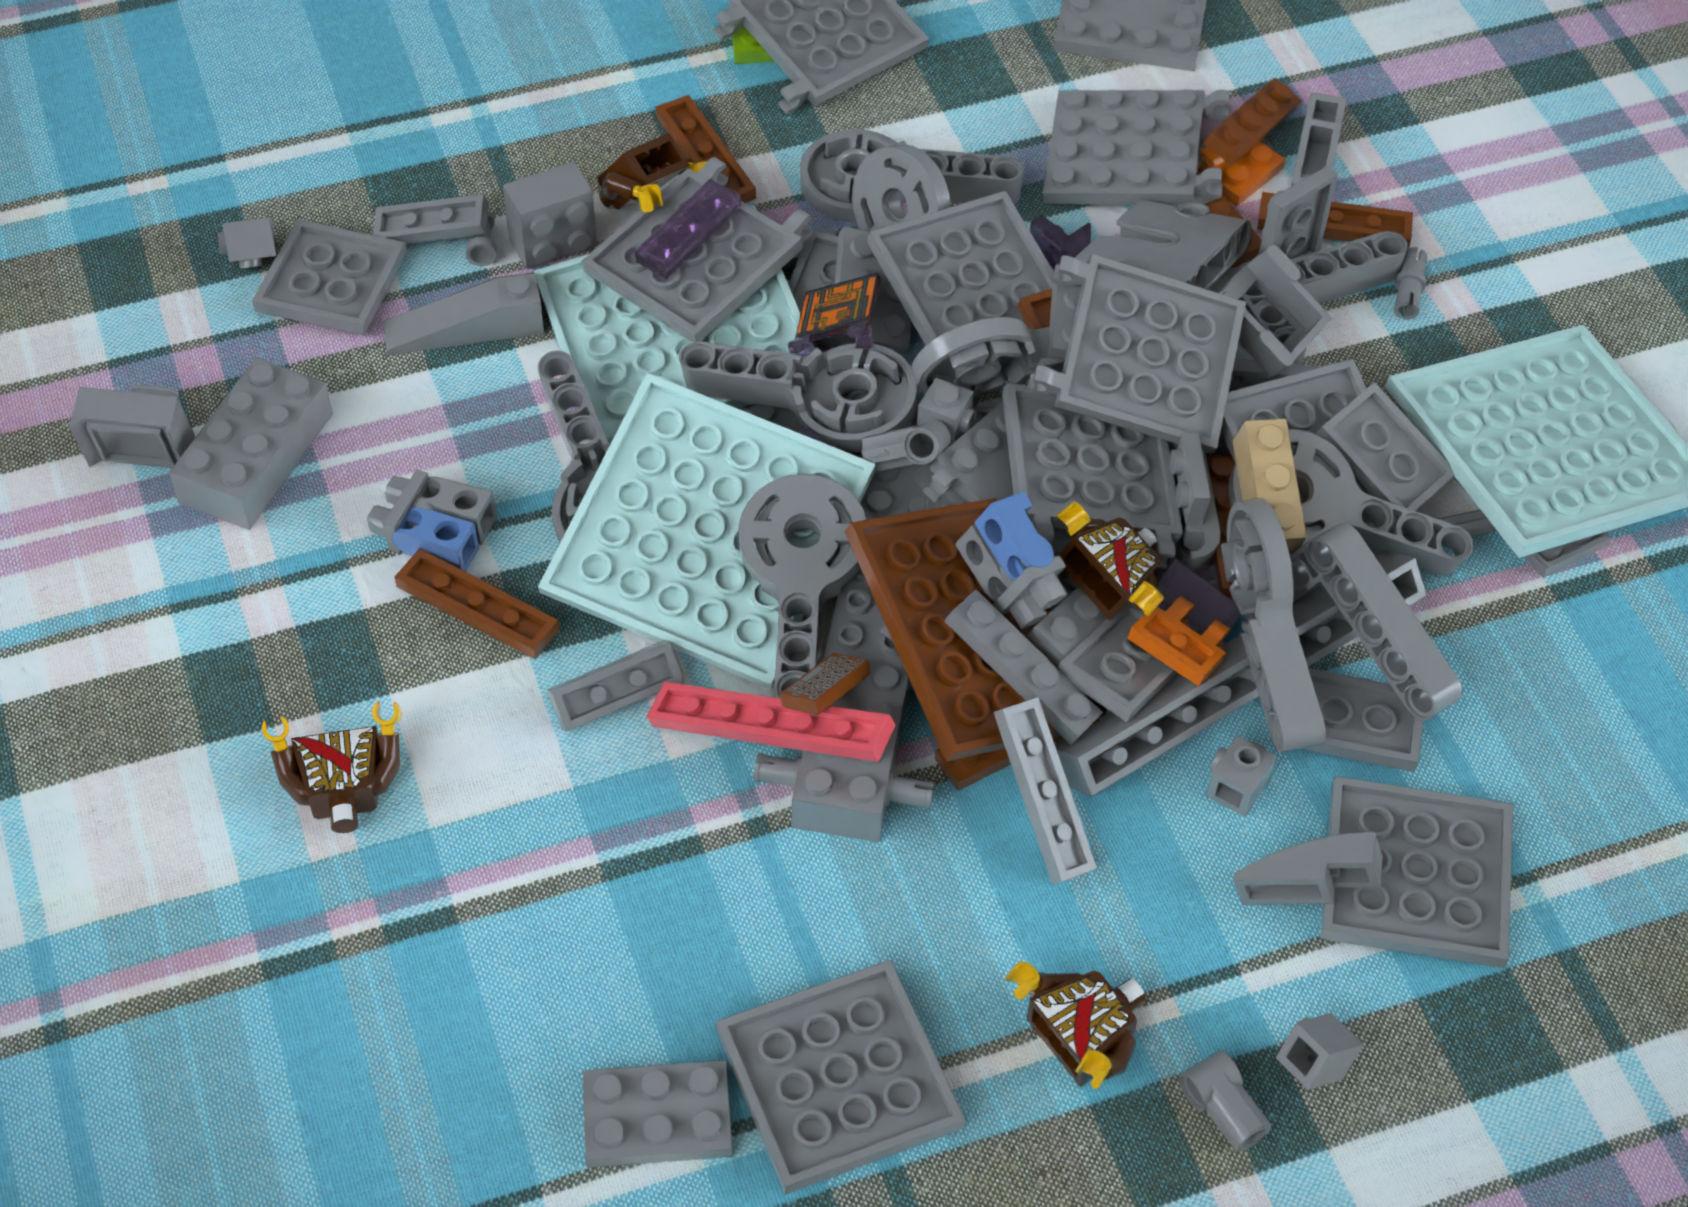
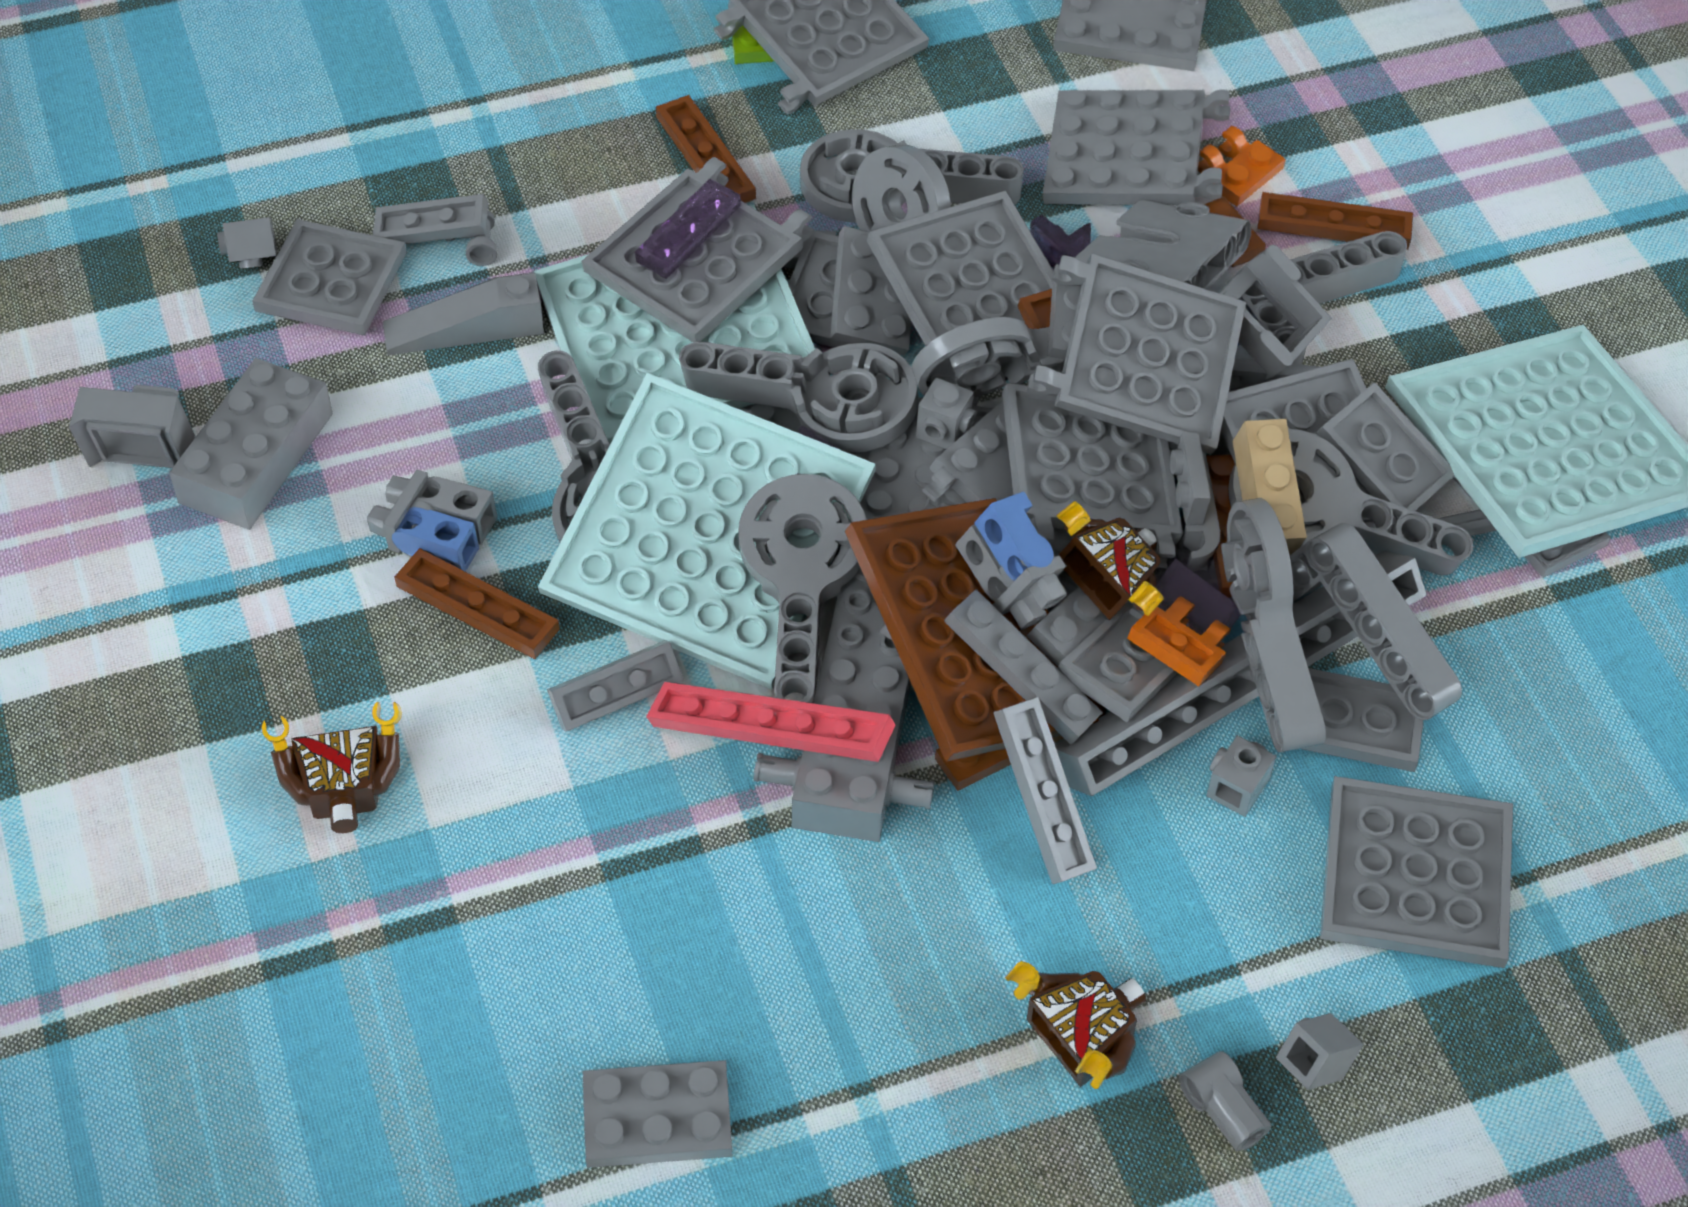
light grey brick [503,161,597,269] -> none
reddish brown torso [597,133,707,212] -> none
light grey plate [716,960,965,1195] -> none
dark orange tile [780,653,871,715] -> none
flag [788,272,881,358] -> none
light grey piece [862,420,951,472] -> none
dark orange plate [1204,78,1302,167] -> none
light grey slope [1234,831,1383,905] -> none
light grey plate [1258,166,1338,259] -> none
light grey slope [1291,92,1347,186] -> none
light grey pin [1394,247,1427,320] -> none

